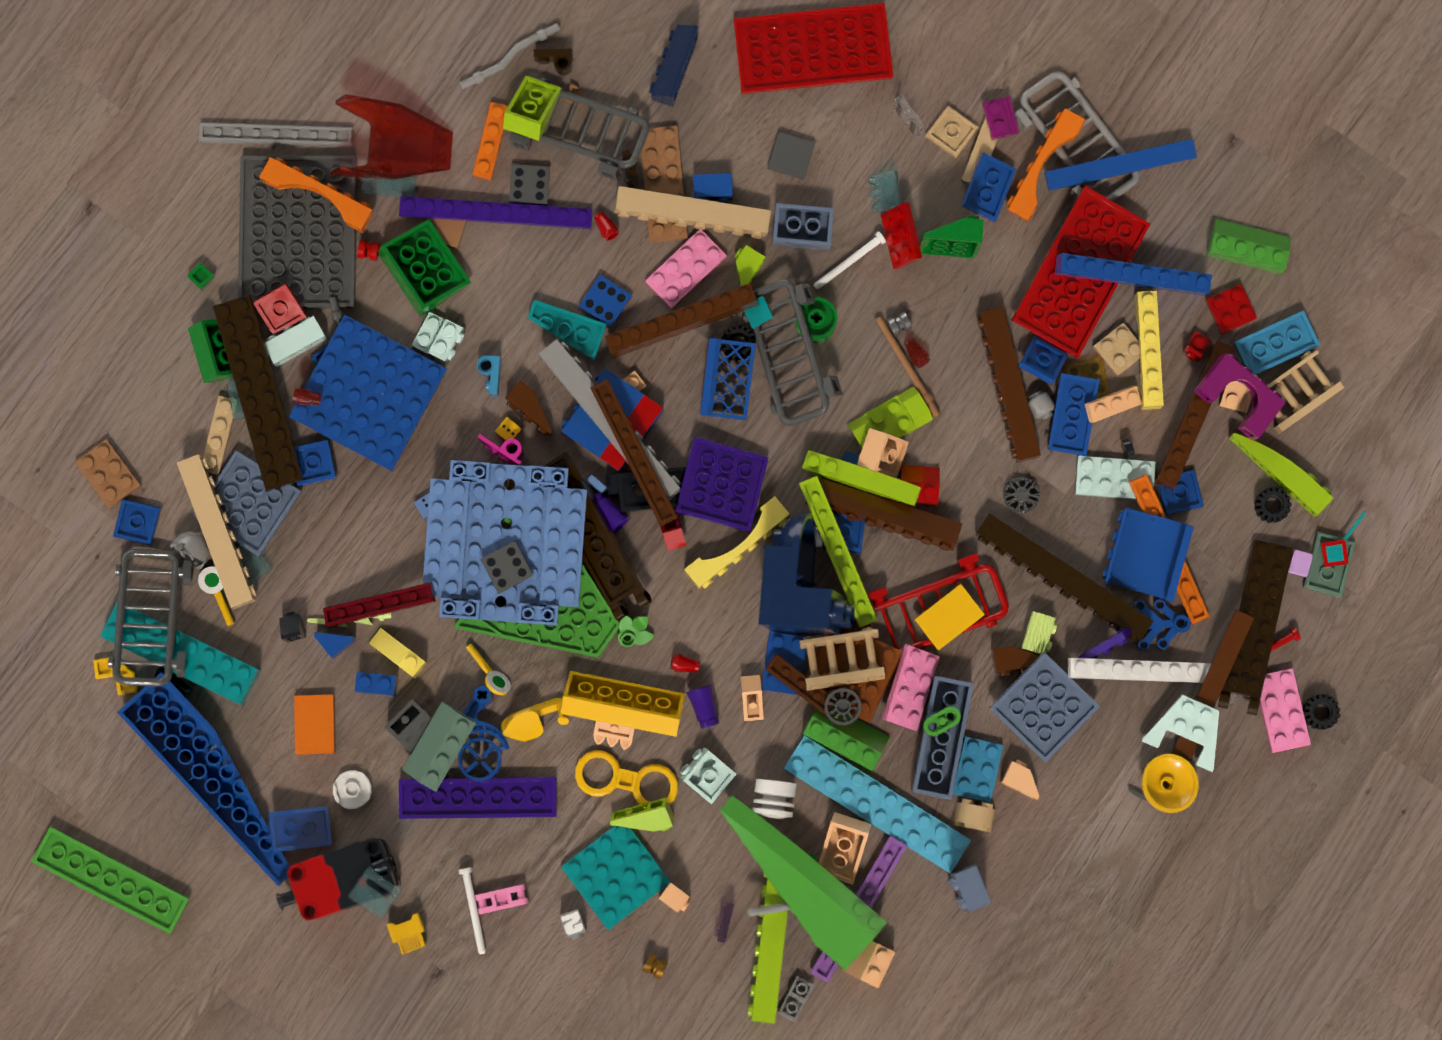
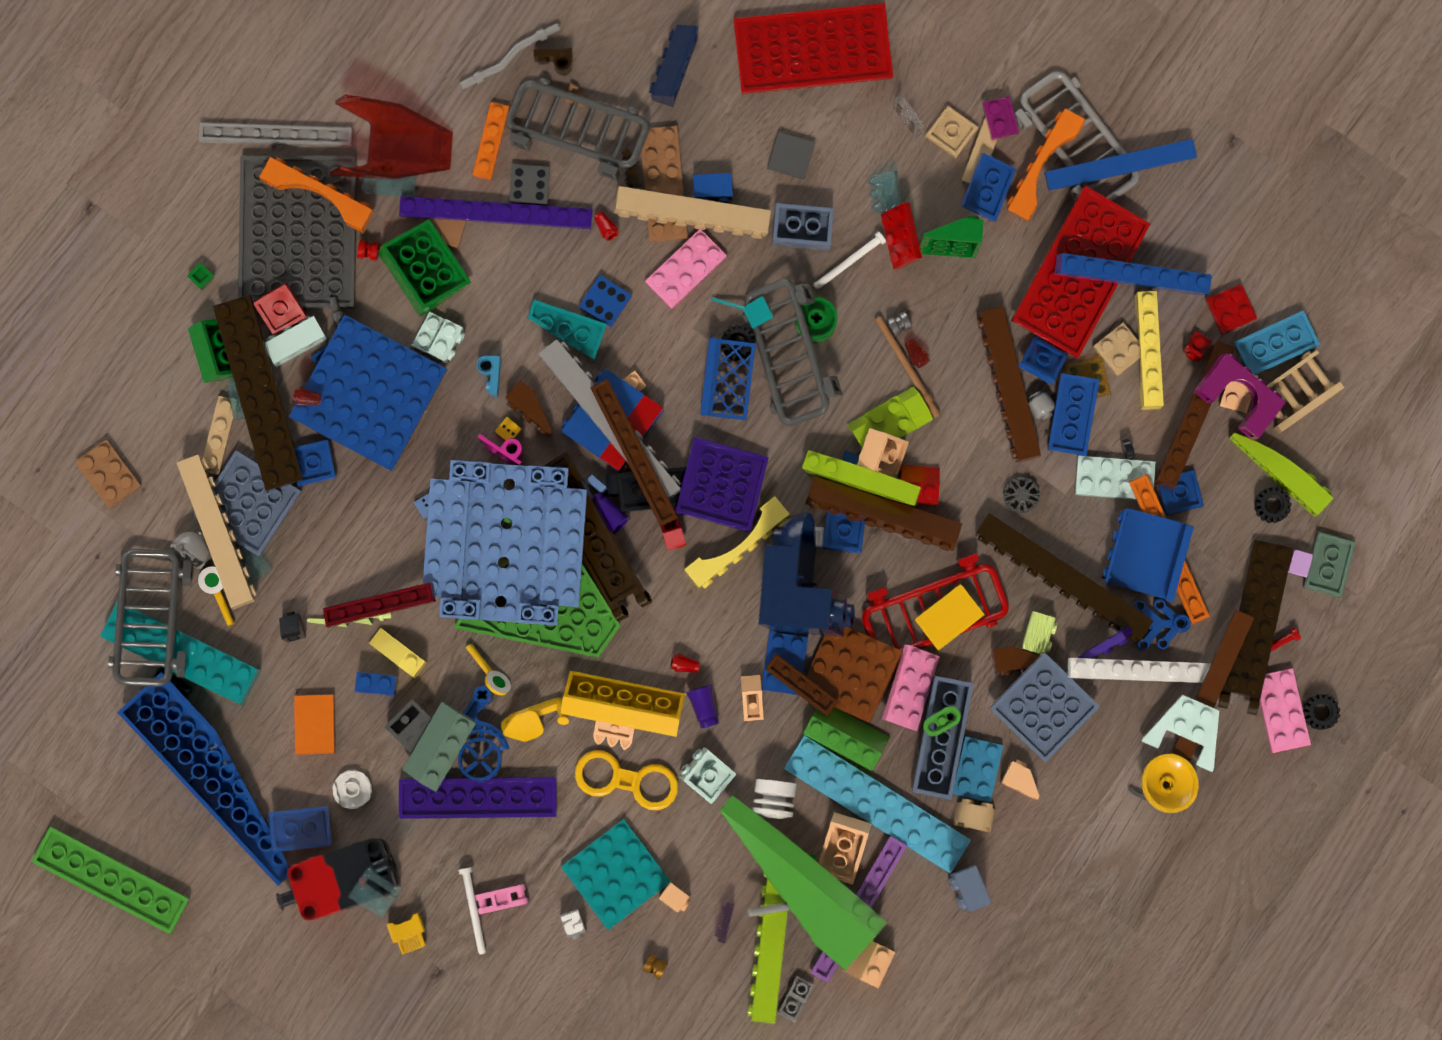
yellow tile [93,657,138,696] -> none
blue tile [113,499,162,546] -> none
blue slope [314,632,356,659] -> none
dark grey tile [480,541,534,594] -> none
lime slope [503,76,561,141] -> none
reddish brown brick [605,283,759,358] -> none
lime slope [609,797,675,832] -> none
bright green plate [617,615,654,647] -> none
lime slope [734,245,766,286] -> none
lime plate [799,476,877,628] -> none
tan fence [800,627,885,691] -> none
dark grey wheel [824,688,861,725] -> none
light nougat plate [1085,386,1141,423] -> none
bright green slope [1207,219,1291,274] -> none
piece [1321,511,1366,567] -> none

